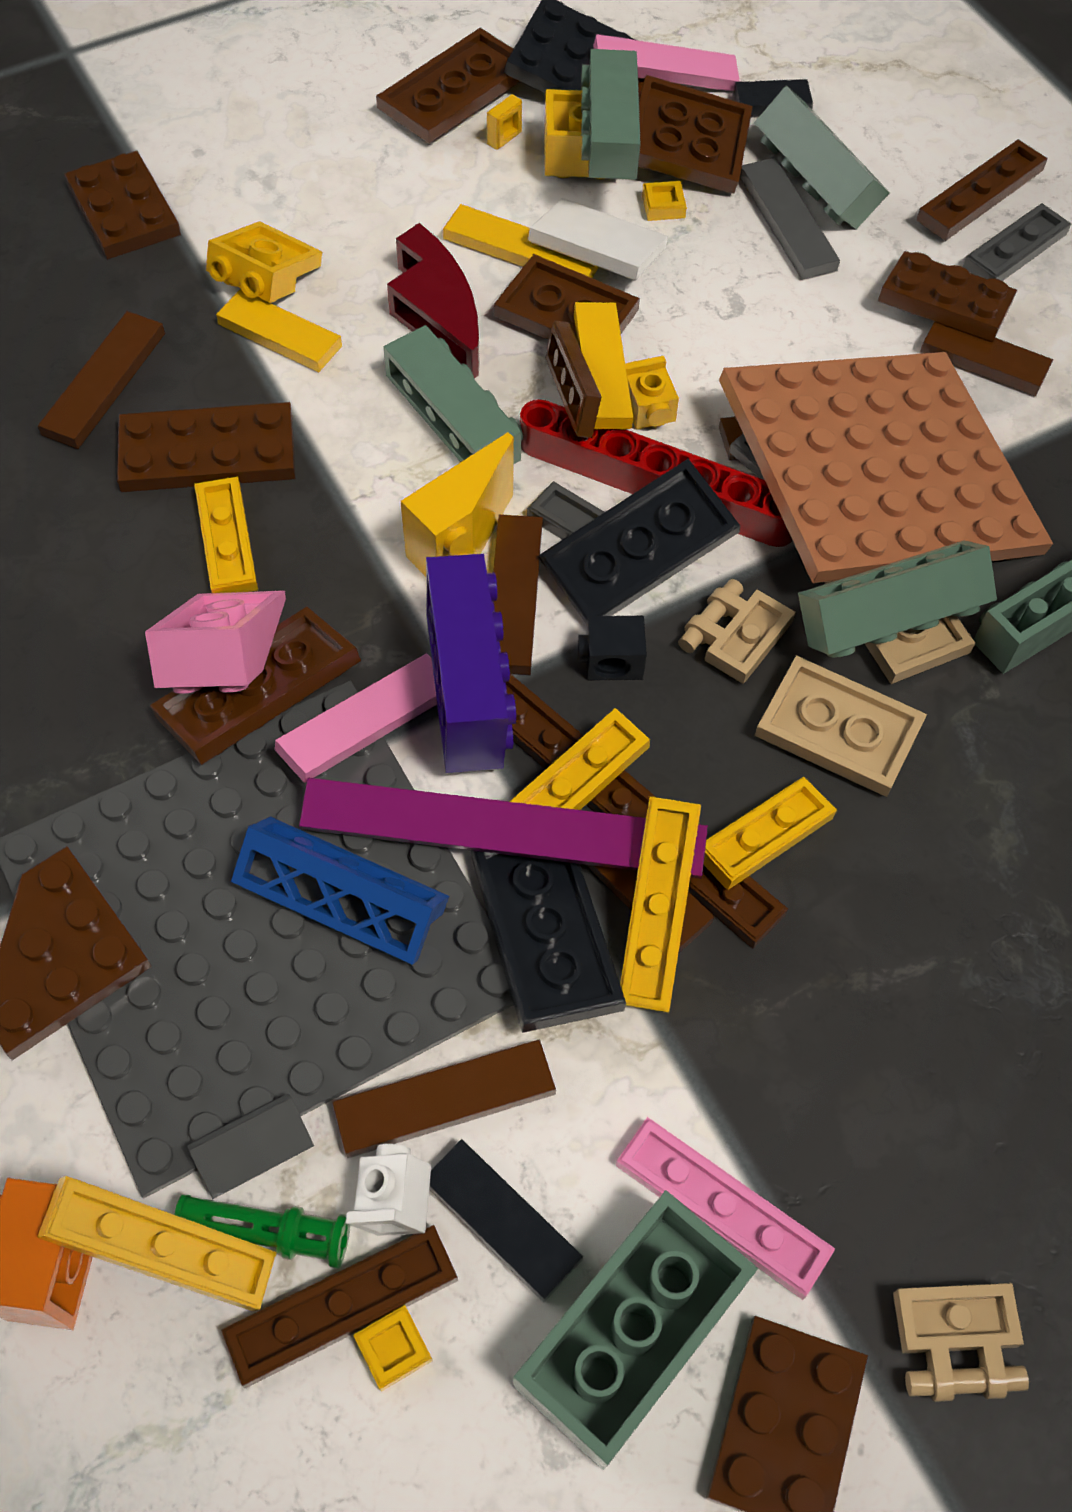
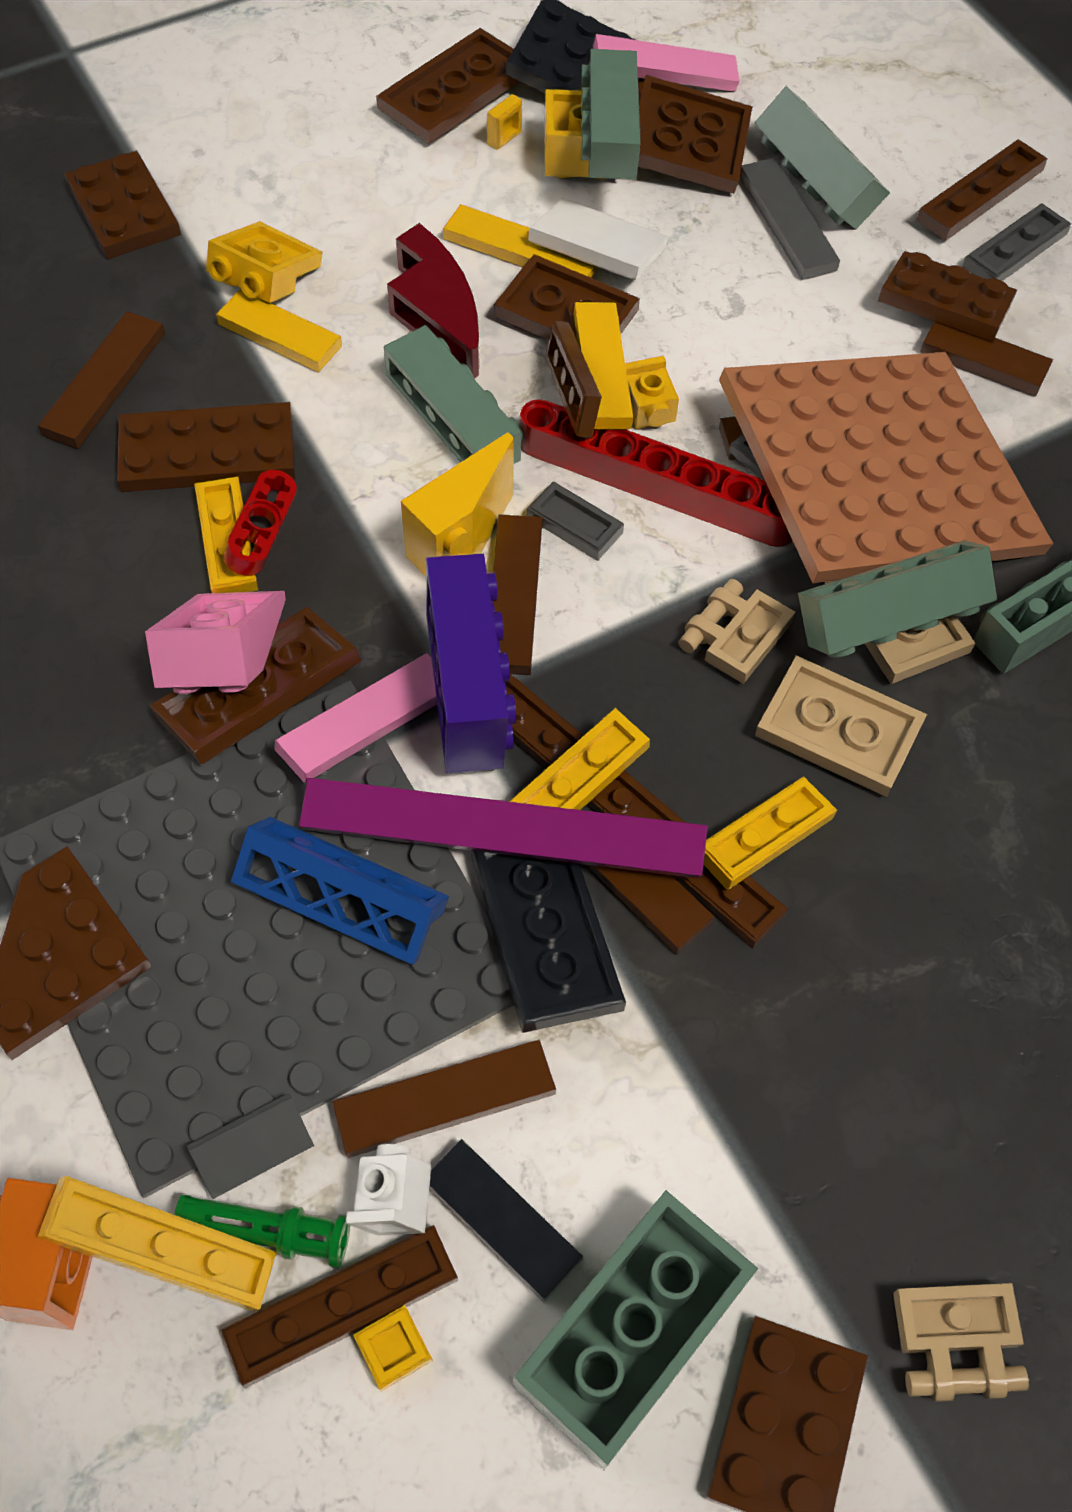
black tile [539,459,740,625] -> none
black brick [578,615,647,681] -> none
bright pink tile [616,1117,835,1300] -> none
yellow tile [620,797,701,1012] -> none
yellow tile [642,181,687,221] -> none
black tile [734,79,813,117] -> none
none -> red beam [224,470,297,576]

